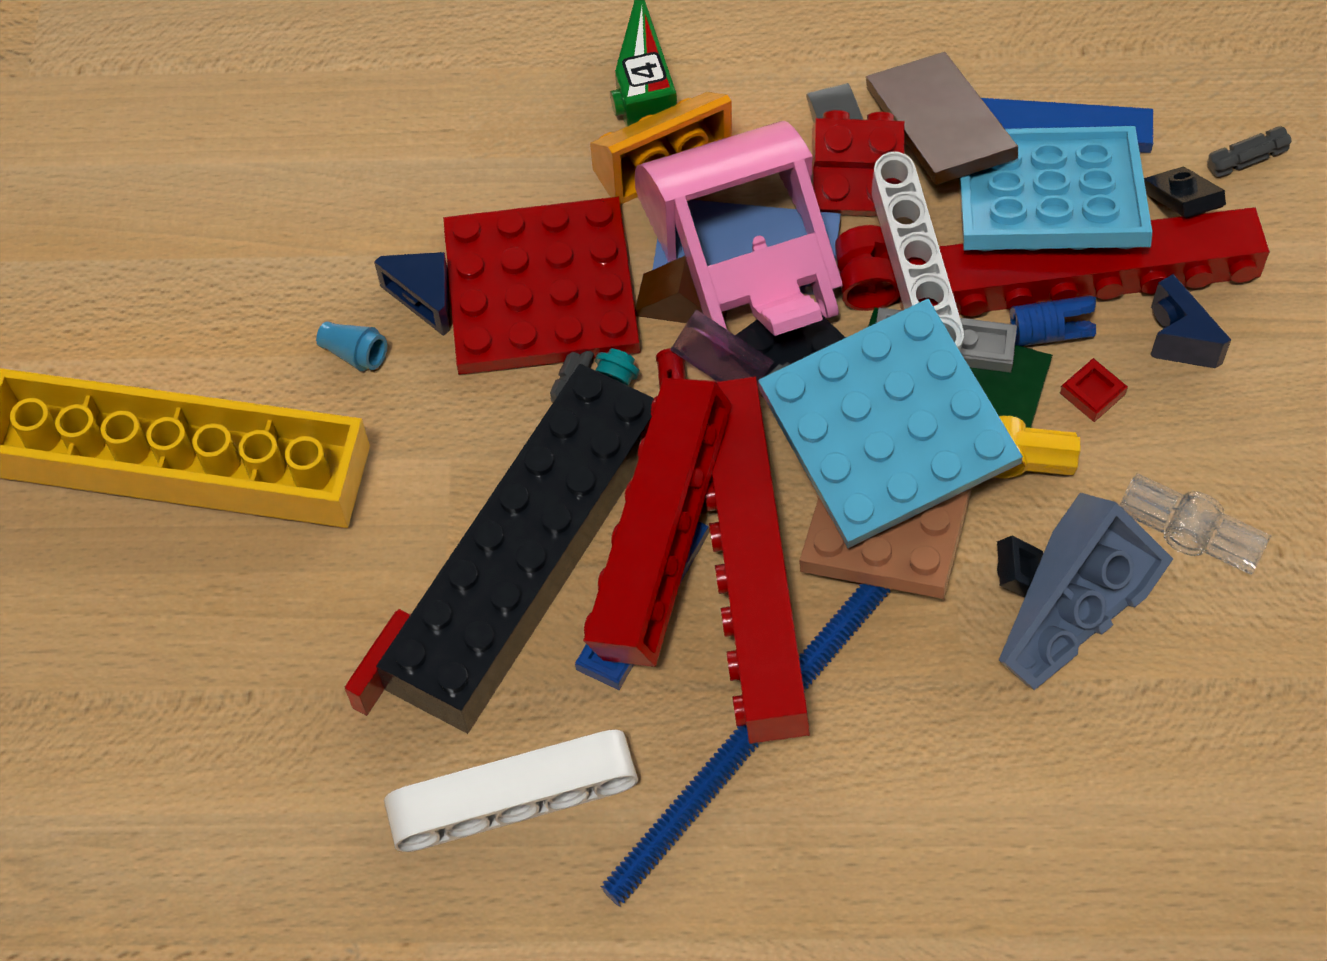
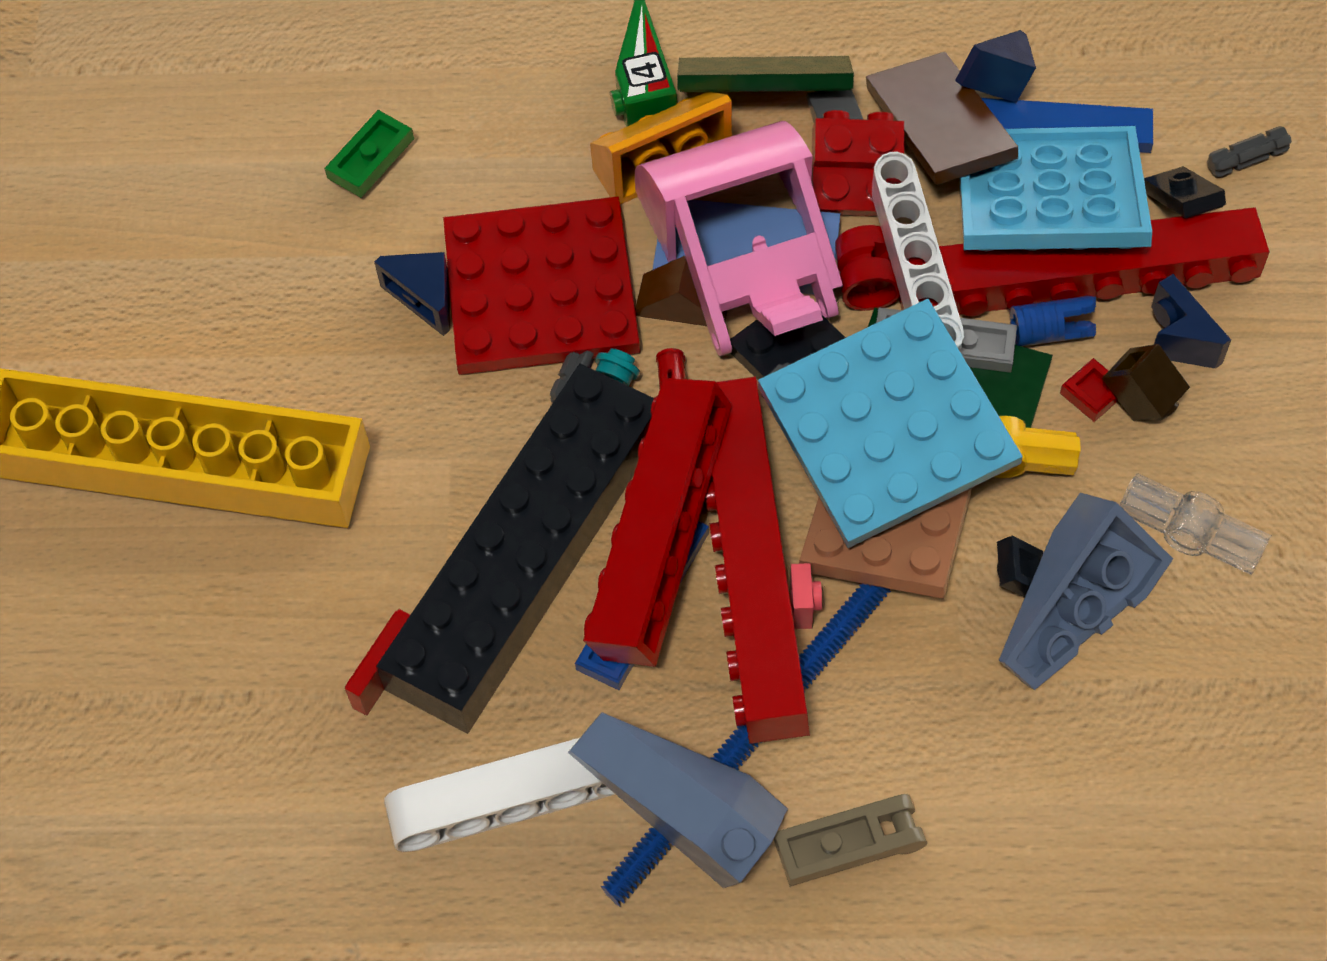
dark azure cone [316,321,387,371] -> none
tile [670,310,774,386] -> none
none -> green plate [324,110,414,198]
none -> sand blue wedge [568,712,788,888]
none -> tile [677,56,854,92]
none -> dark tan plate [774,794,927,887]
none -> coral plate [790,563,822,629]
none -> dark blue slope [955,30,1036,103]
none -> dark brown brick [1102,344,1190,421]

